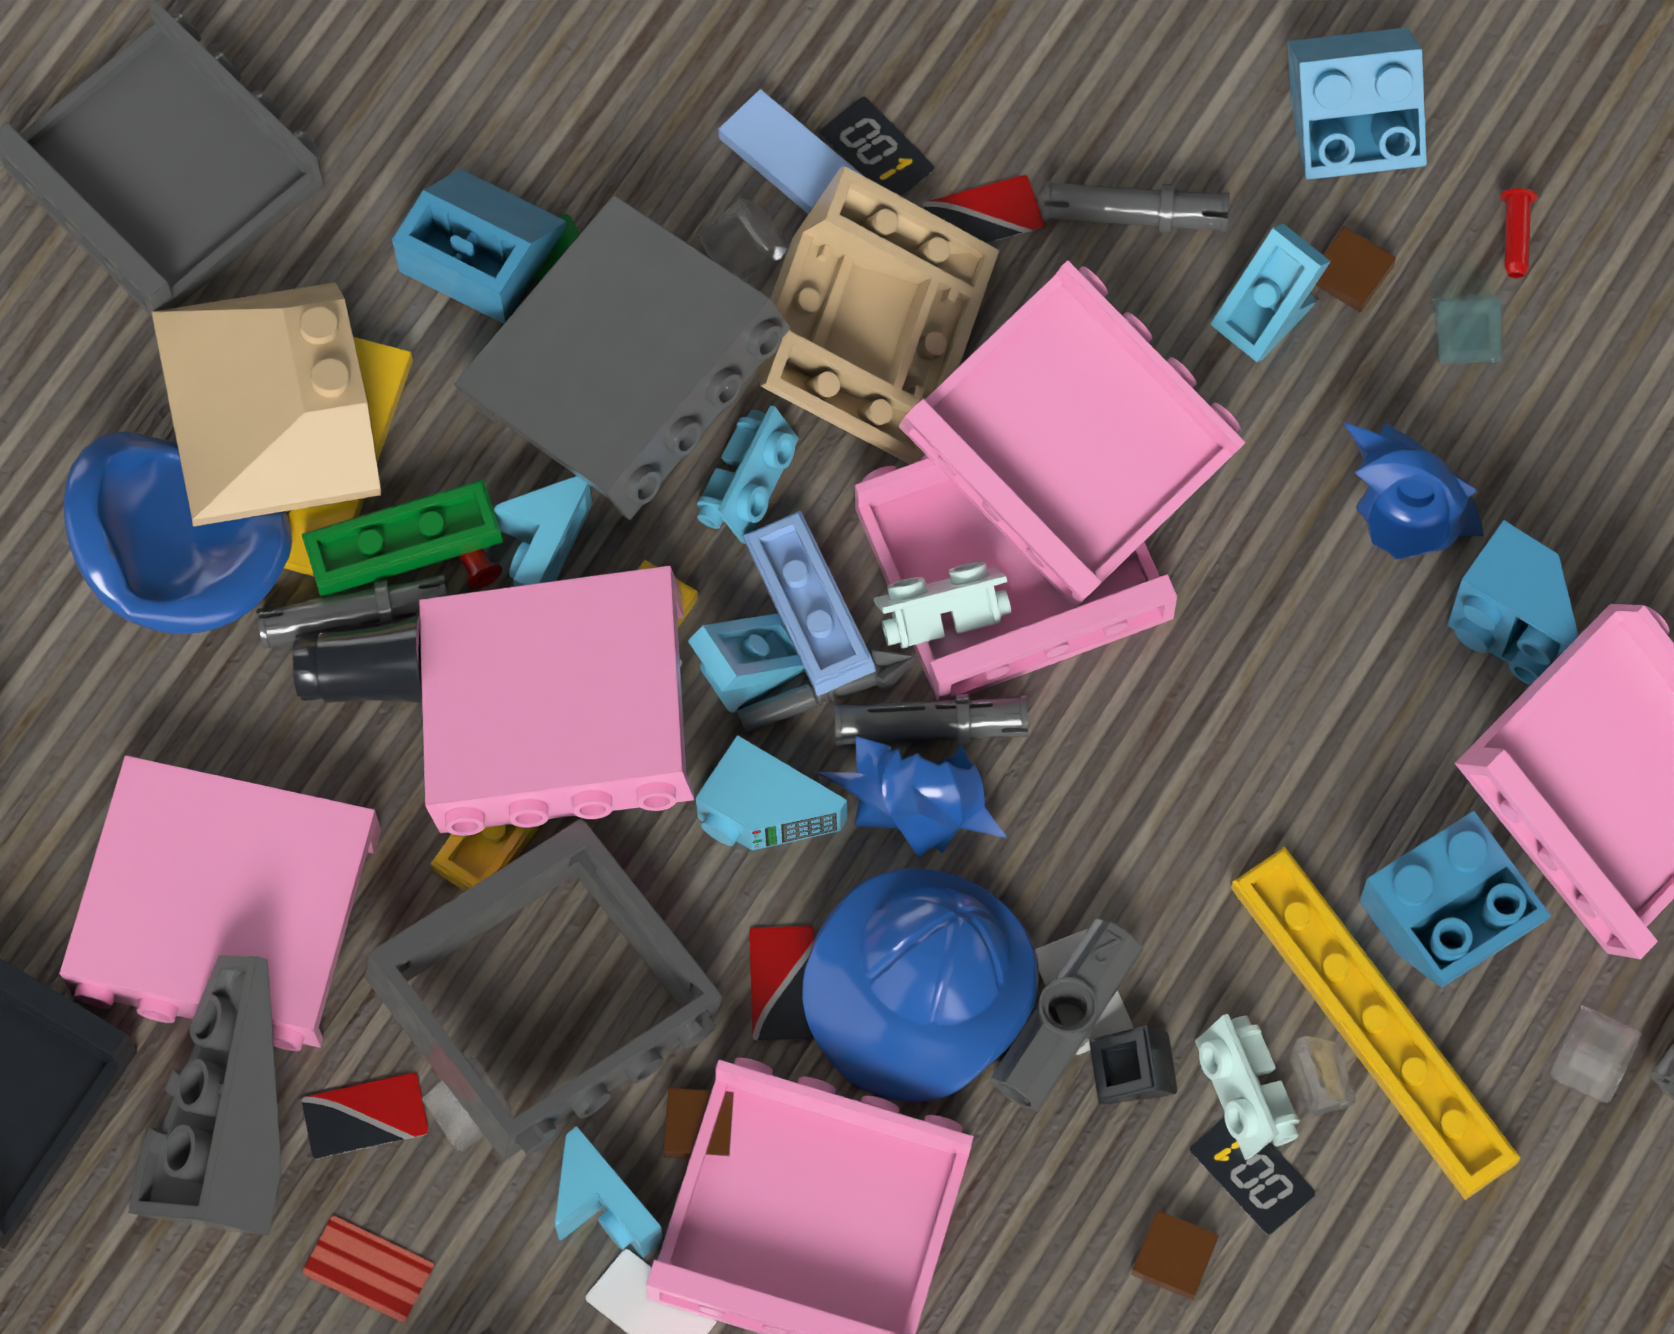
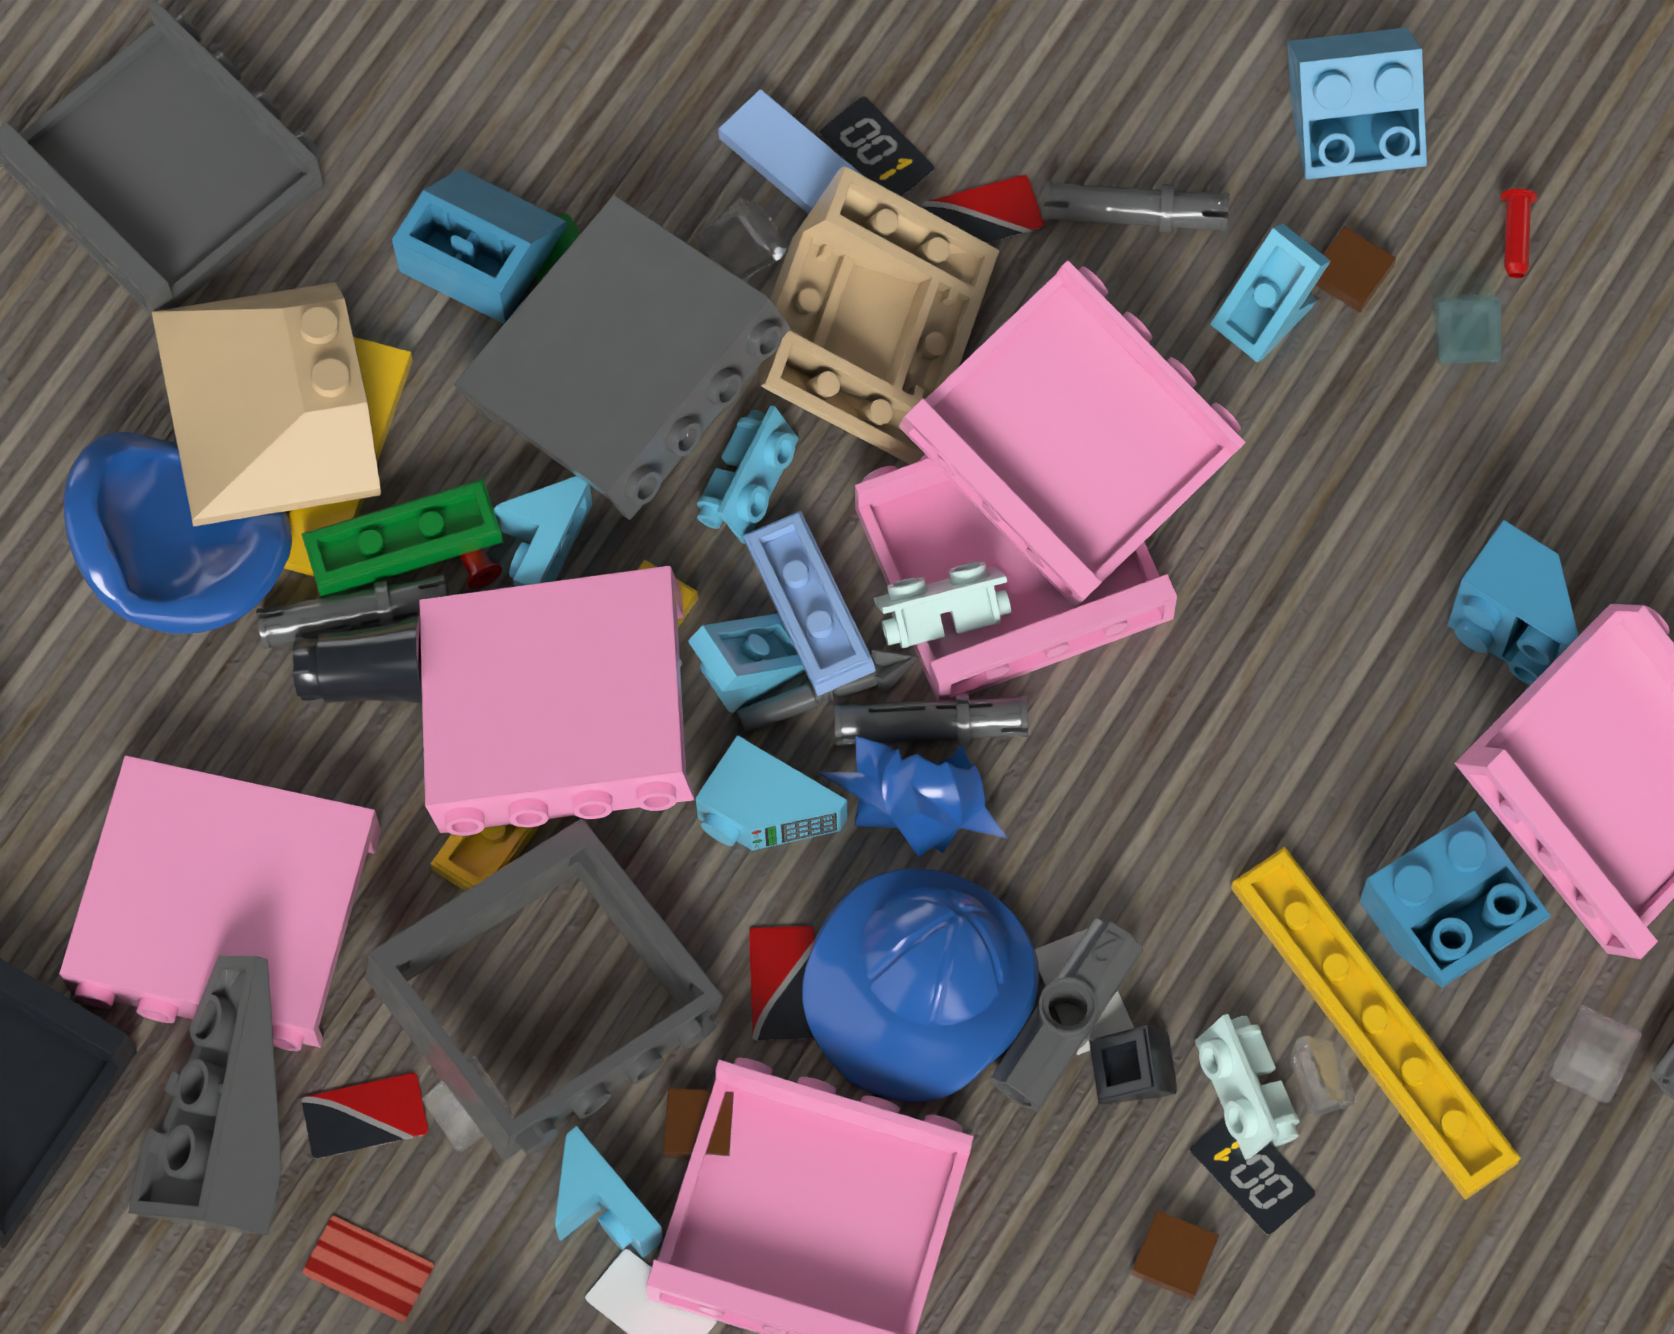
blue hair [1343,422,1484,559] -> none

